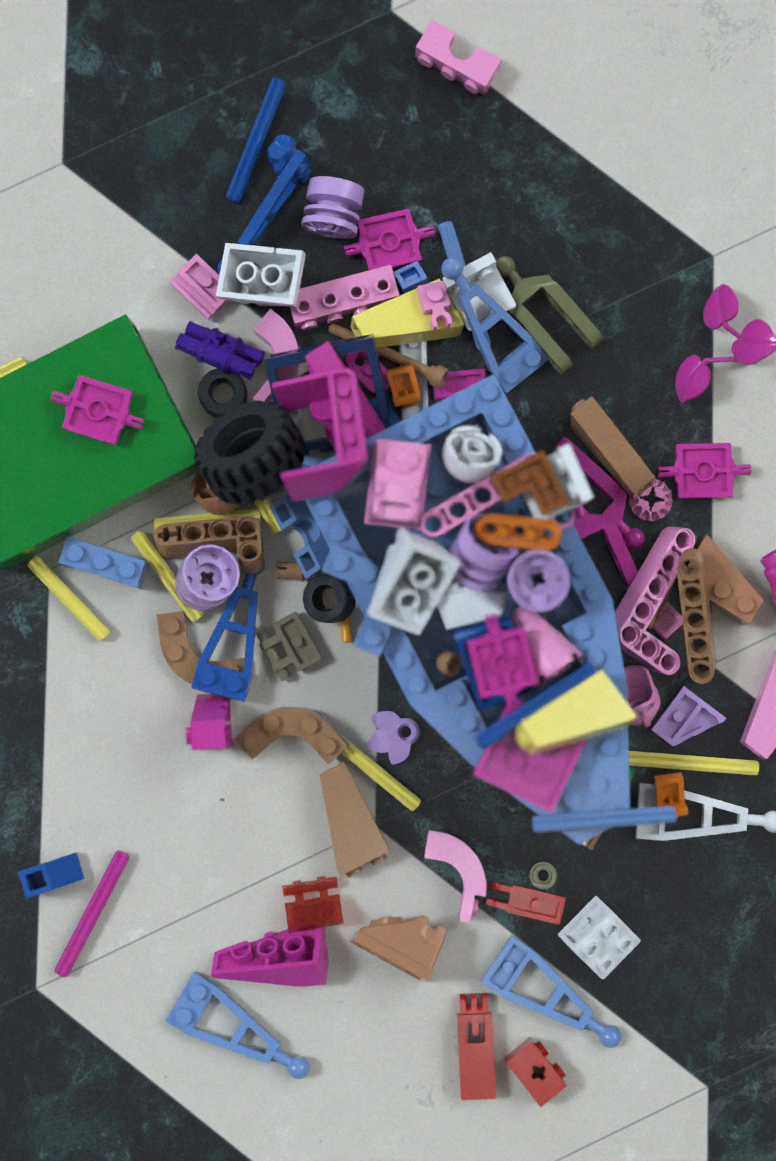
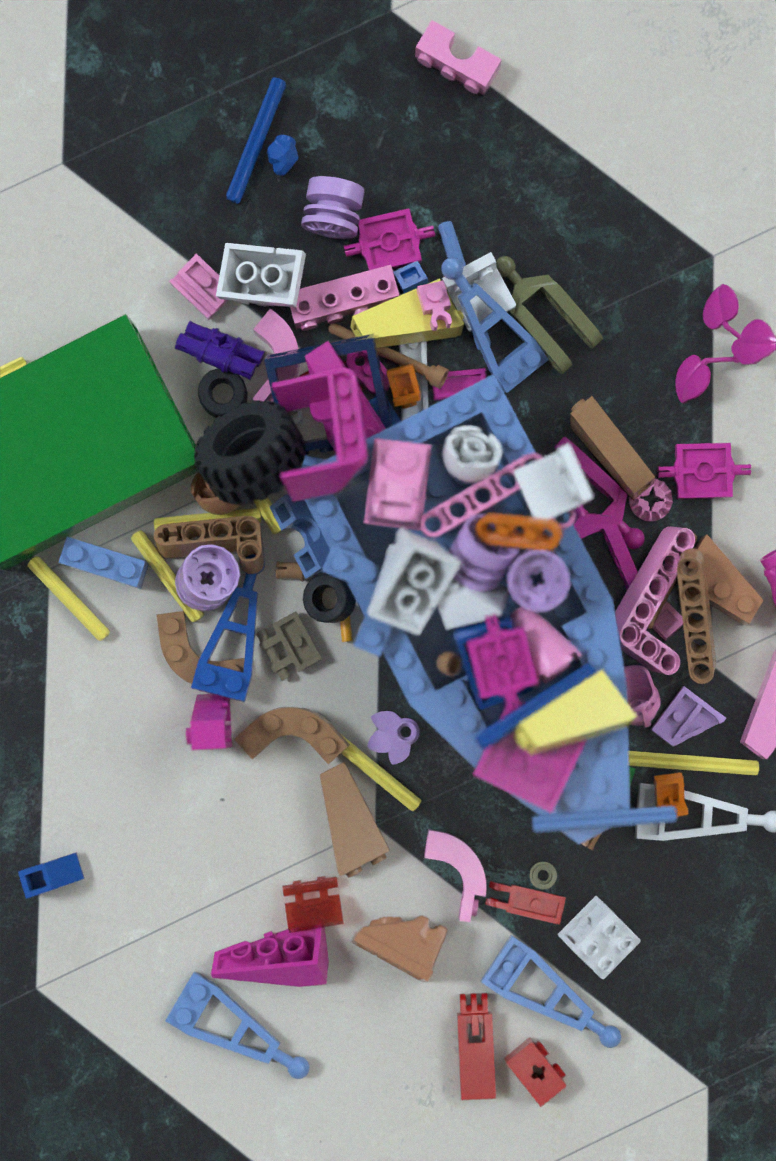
dark pink plate [51,375,145,446] -> none
dark pink axle [54,850,130,978] -> none
blue plate [217,149,312,275] -> none
dark orange plate [490,451,569,517] -> none

